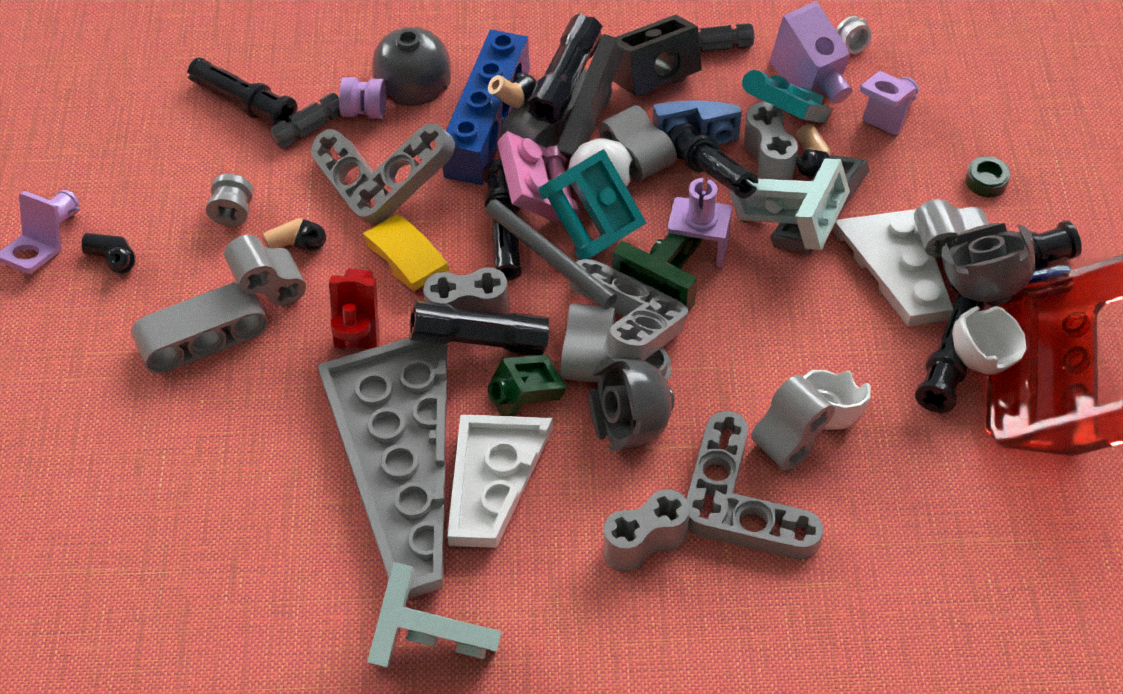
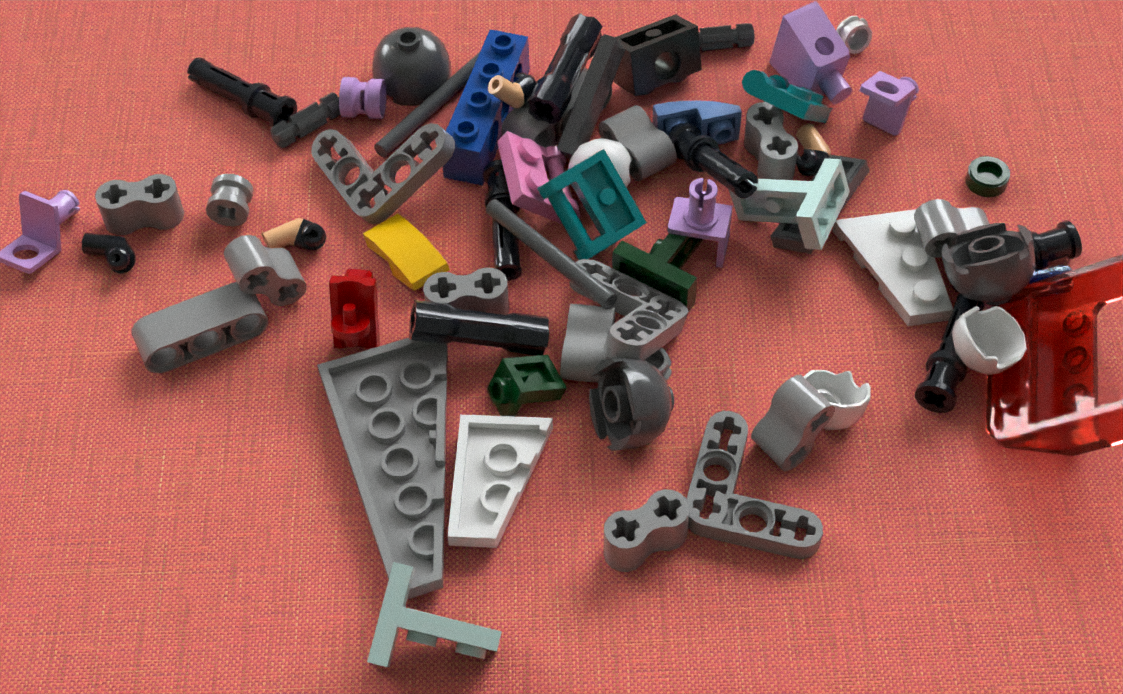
none -> light grey axle [95,174,184,235]
none -> dark grey bar [374,52,480,157]

